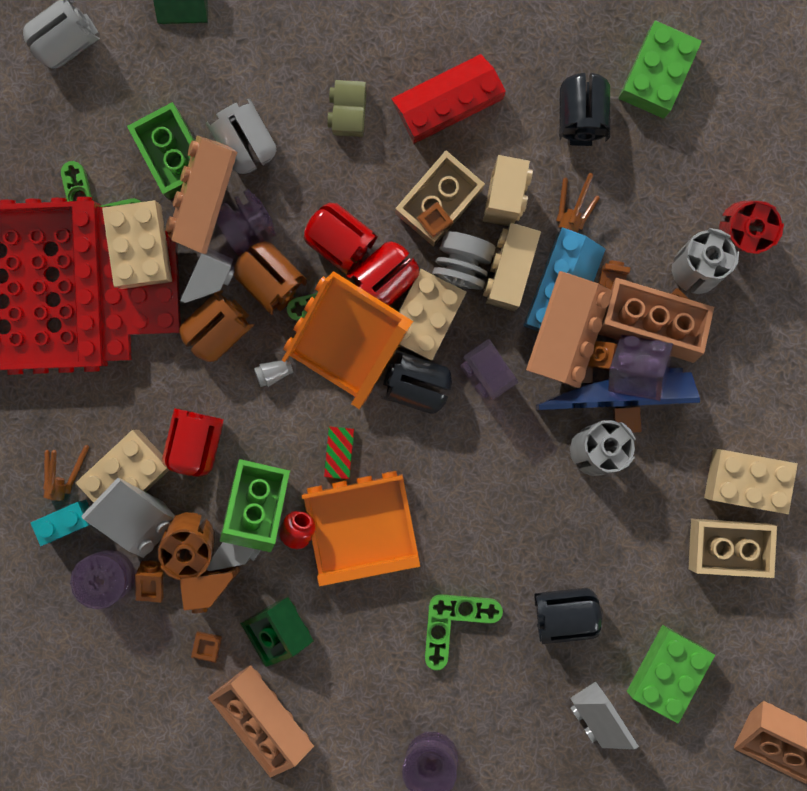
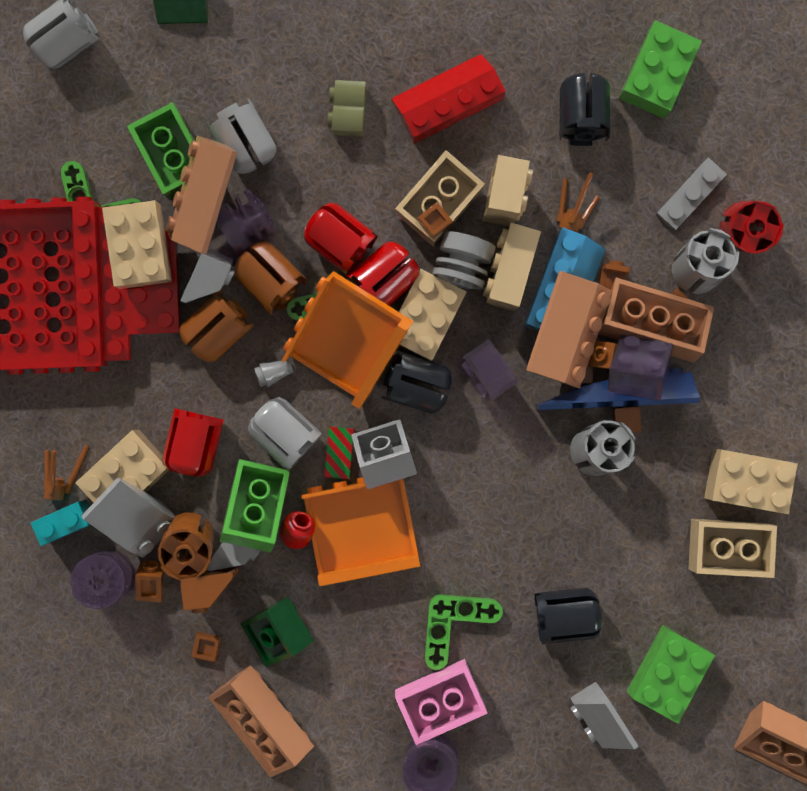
none -> light grey cylinder [248,397,322,470]
none -> light grey brick [351,419,417,489]
none -> bright pink brick [395,659,488,745]
none -> light grey plate [655,157,727,231]

